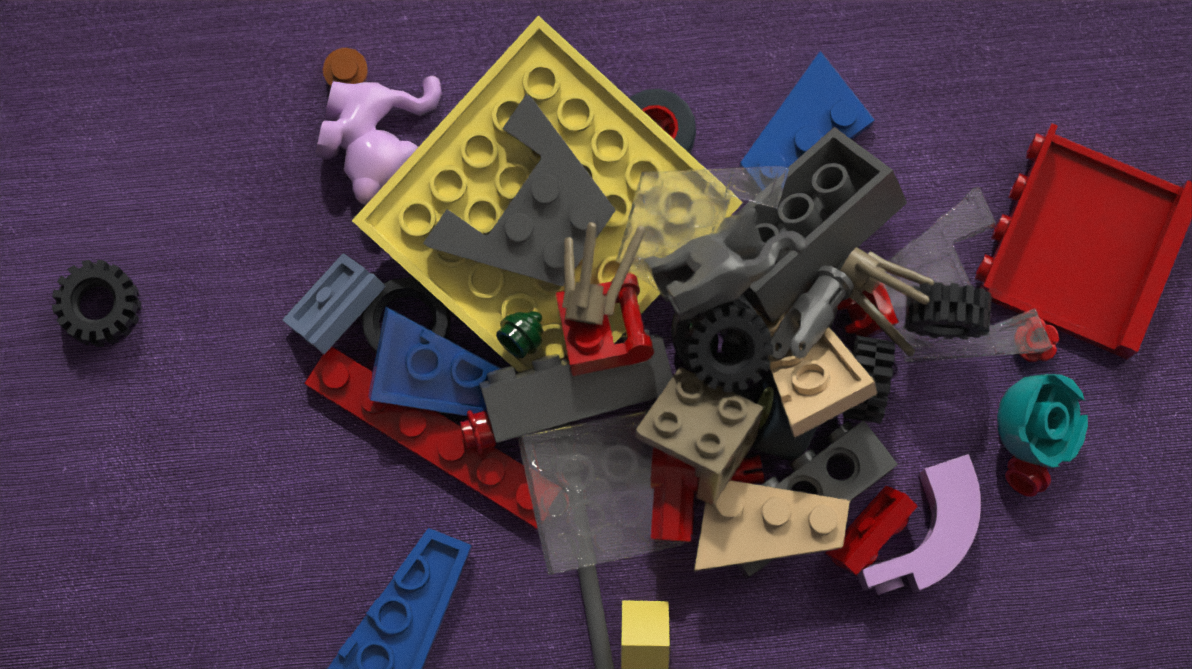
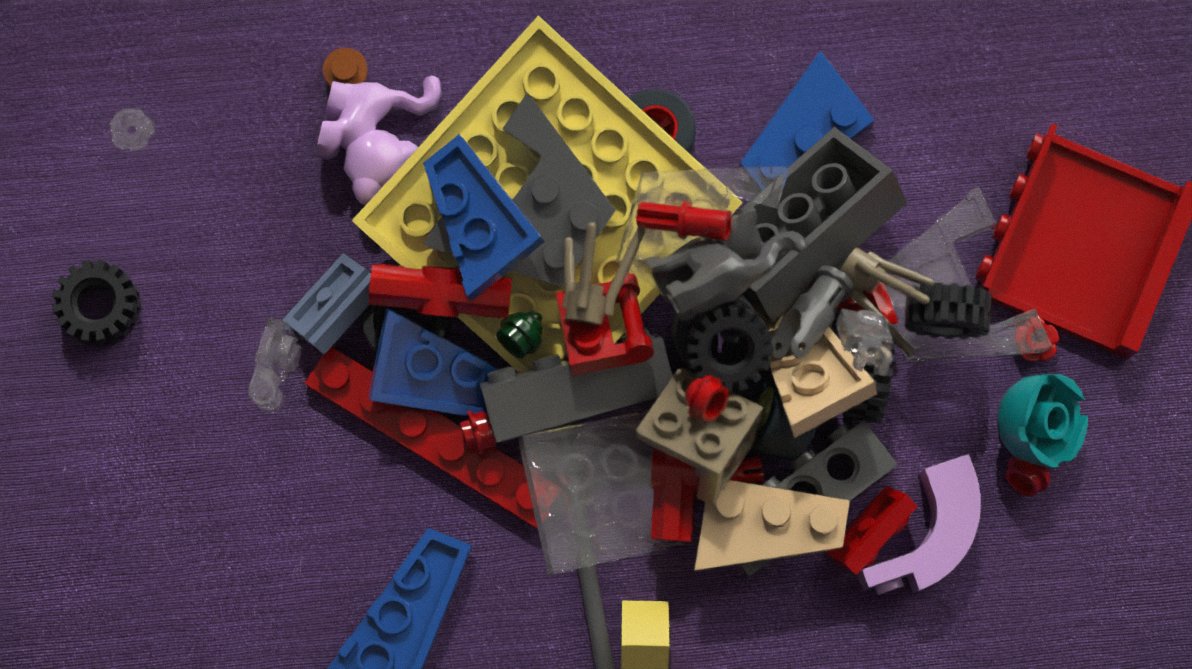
none -> clear plate [110,108,154,151]
none -> clear plate [248,317,301,413]
none -> red piece [368,264,512,319]
none -> blue wing [423,134,545,301]
none -> red axle [636,201,732,241]
none -> red plate [685,375,729,422]
none -> clear plate [836,309,894,376]

